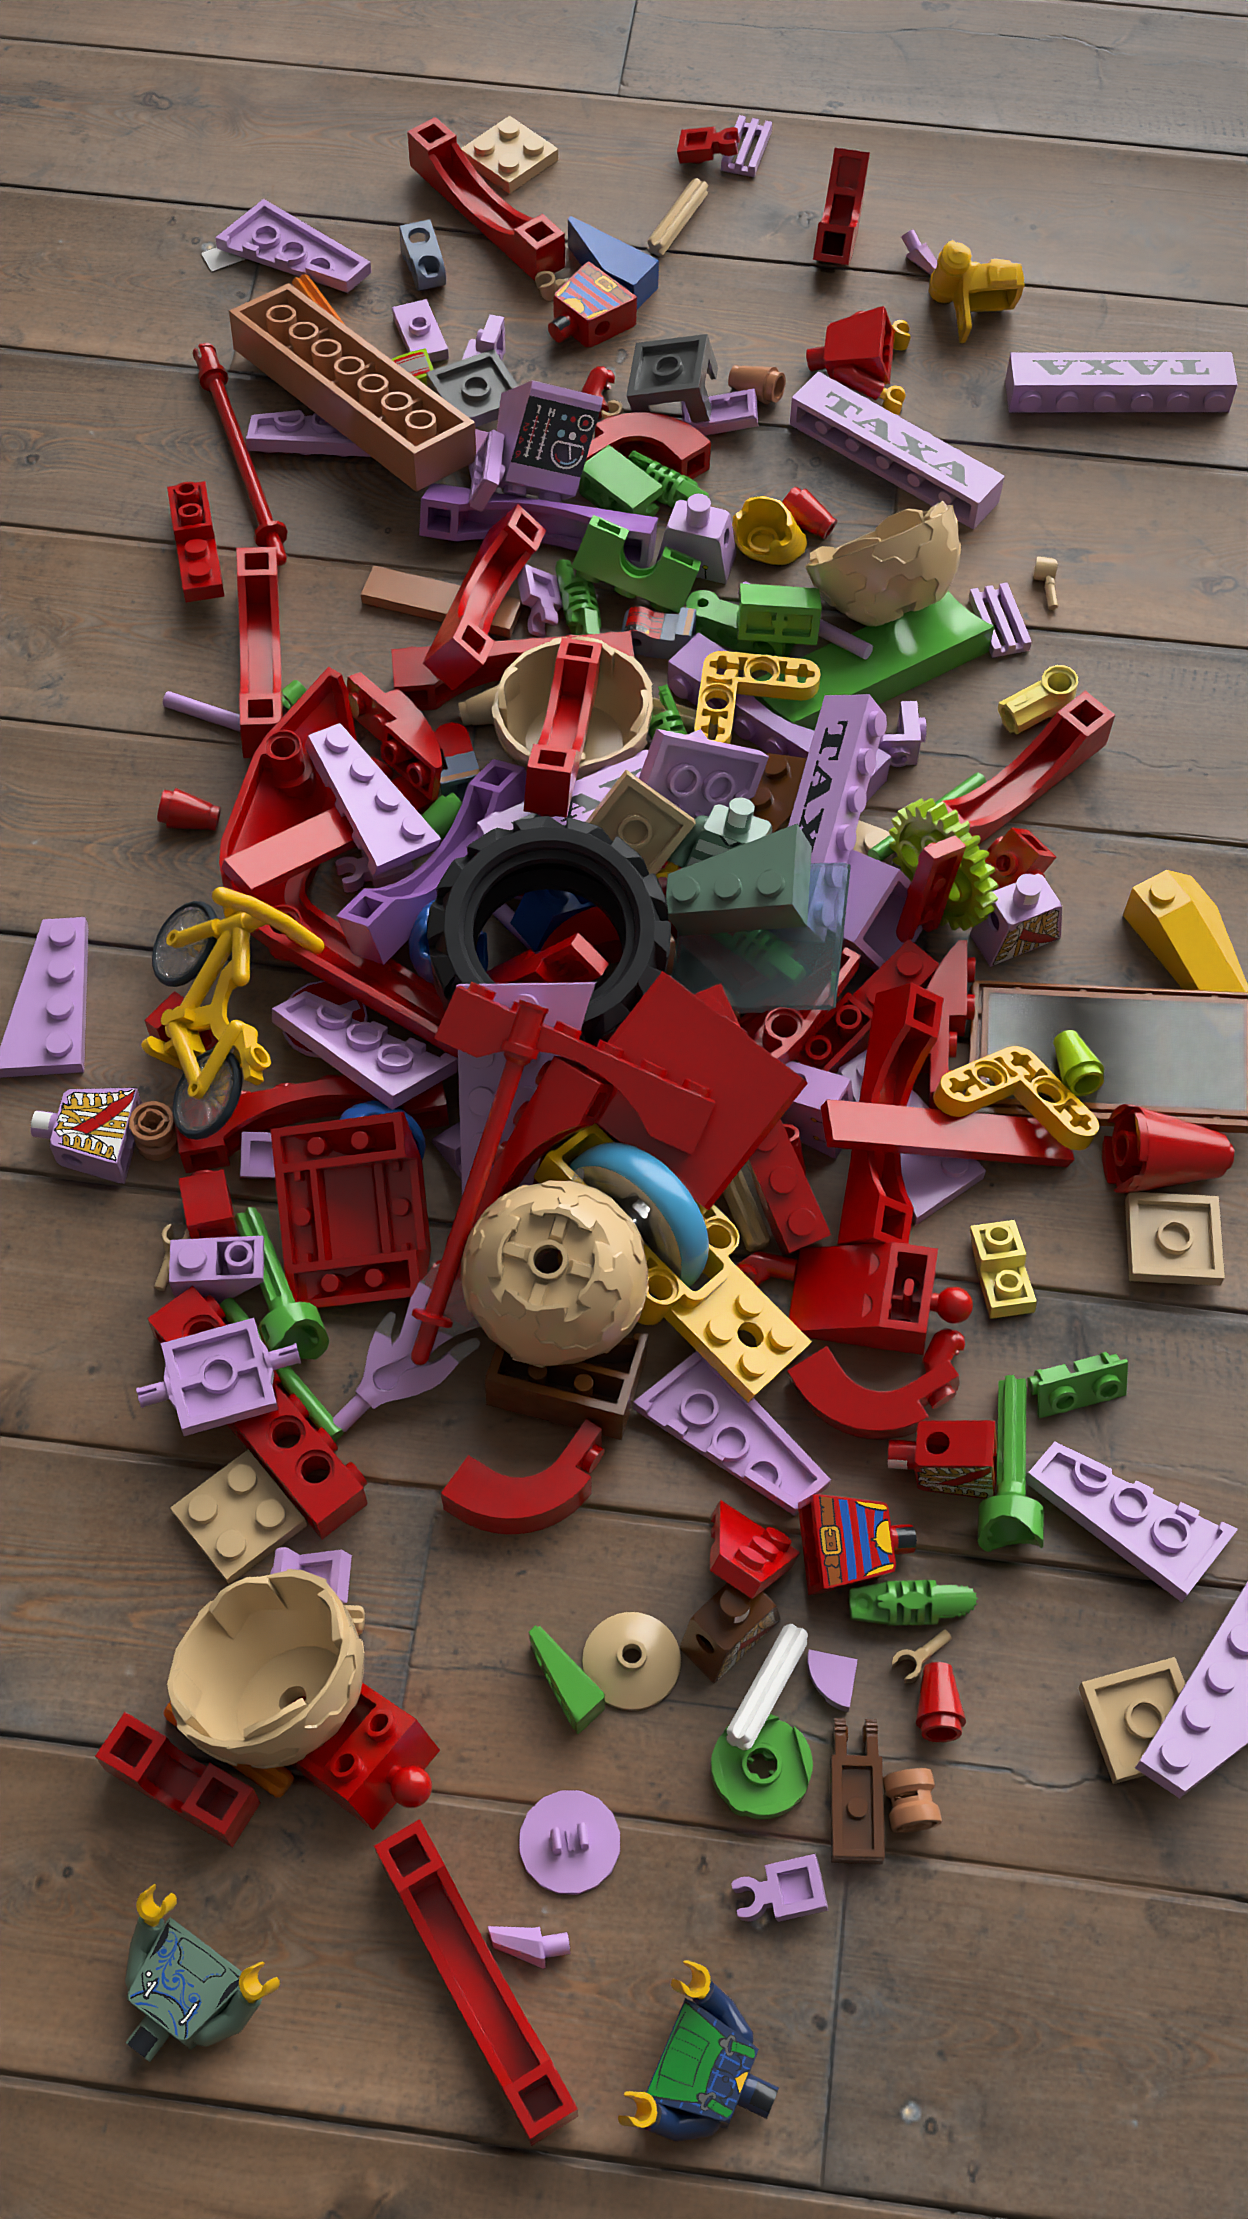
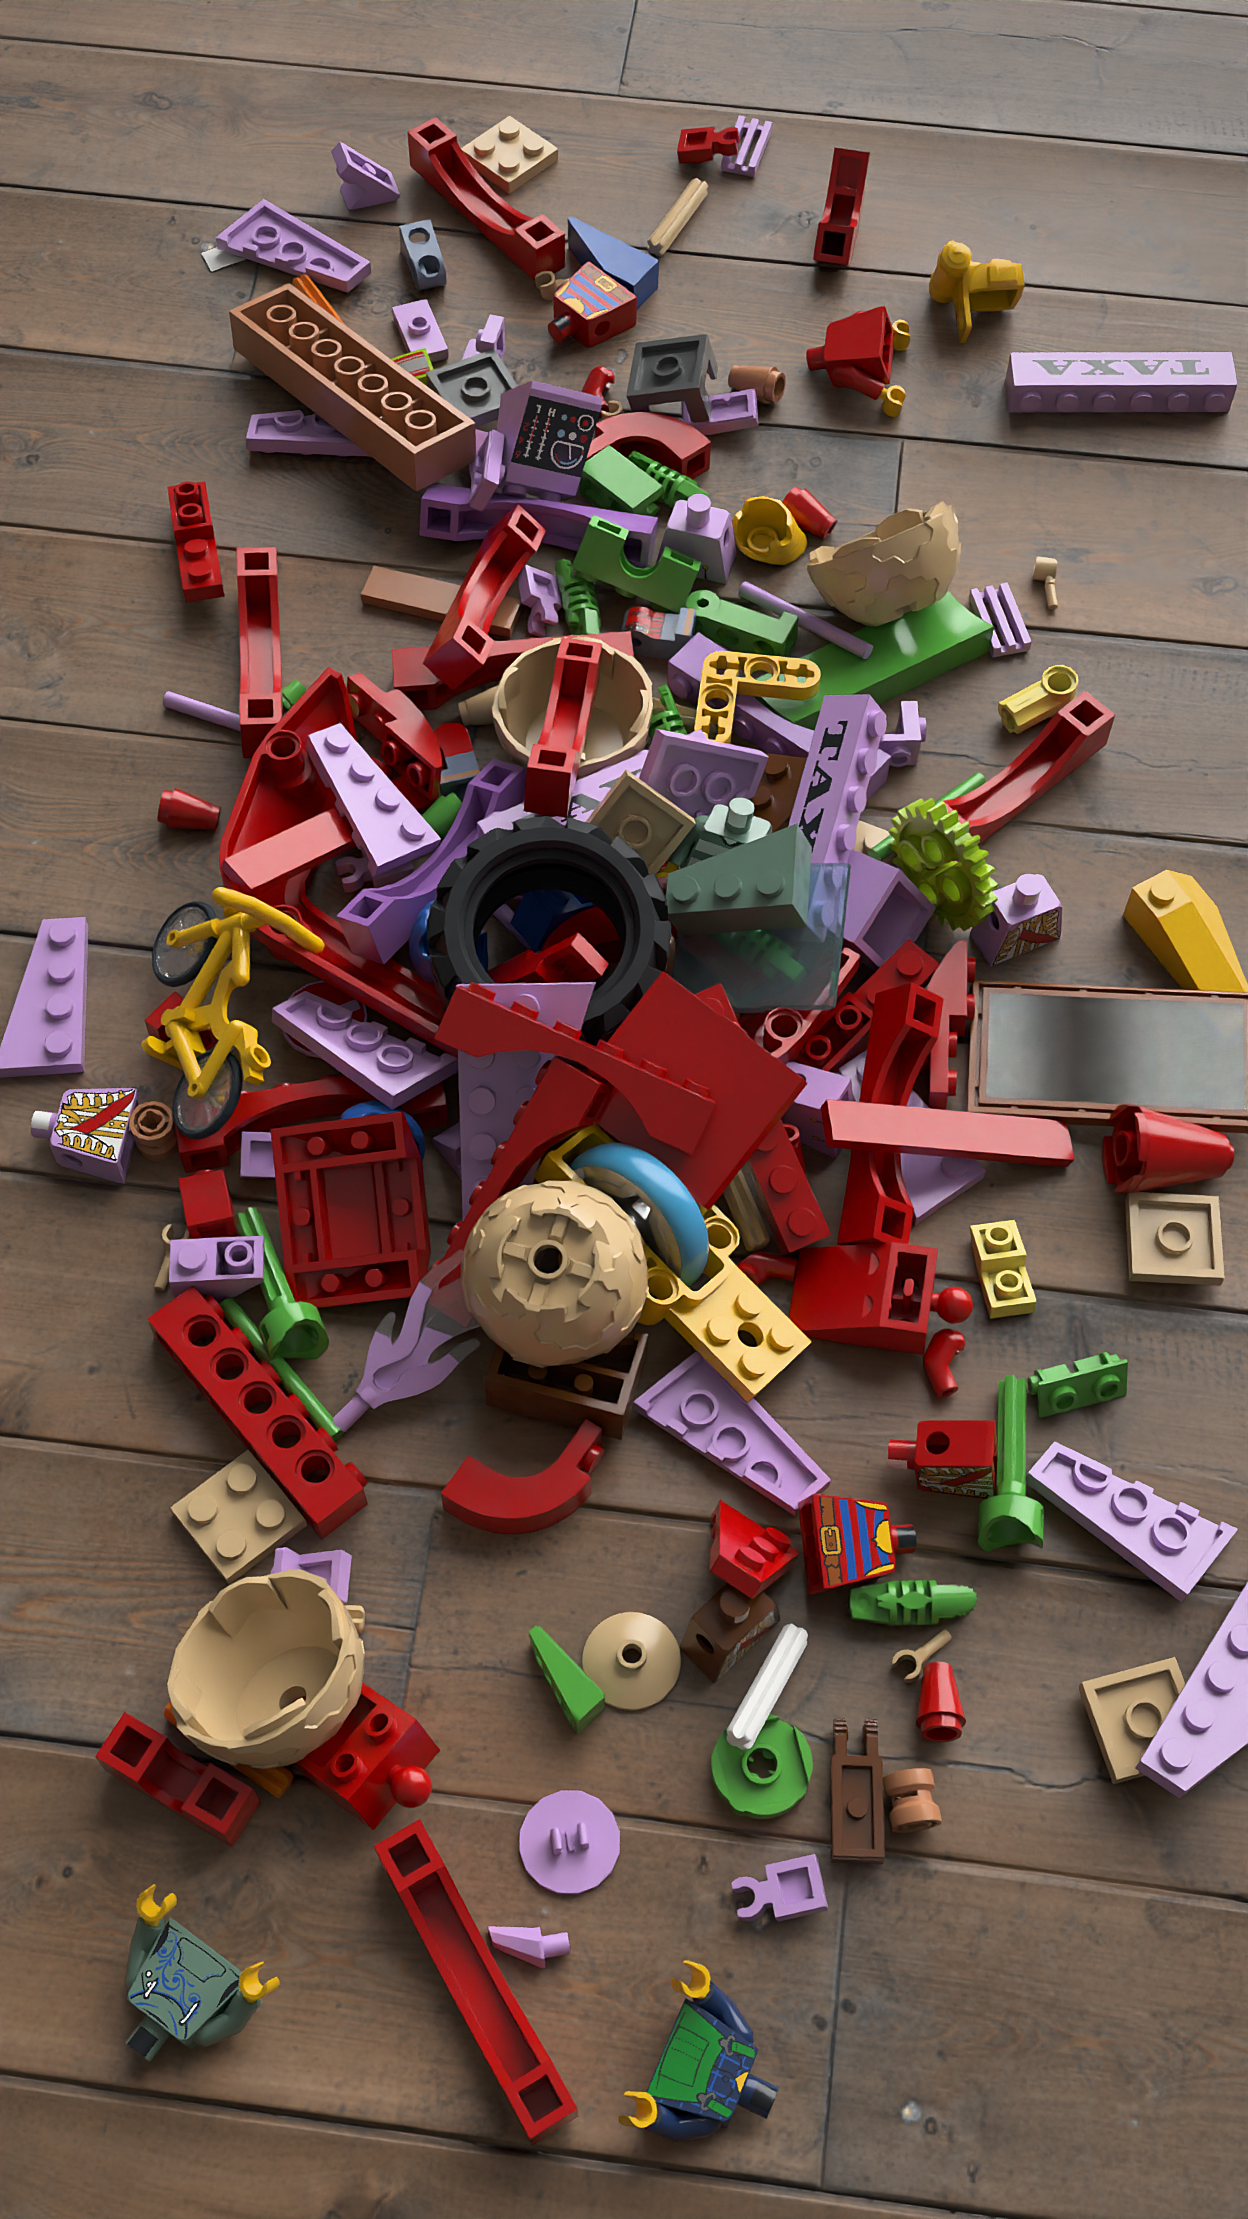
lavender plate [136,1318,301,1436] -> none
red bar [192,343,288,566] -> none
red bar [411,1000,549,1366] -> none
bright green hinge [737,583,822,645] -> none
red arch [787,1346,960,1440] -> none
lavender brick [789,371,1004,530] -> none
lavender tile [807,1649,858,1712] -> none
red hinge [896,836,966,943] -> none
lavender bar [901,229,937,276] -> none
yellow beam [933,1046,1099,1151] -> none
red brick [985,828,1057,890] -> none
lime cone [1053,1030,1105,1096] -> none
none -> lavender slope [331,142,401,210]

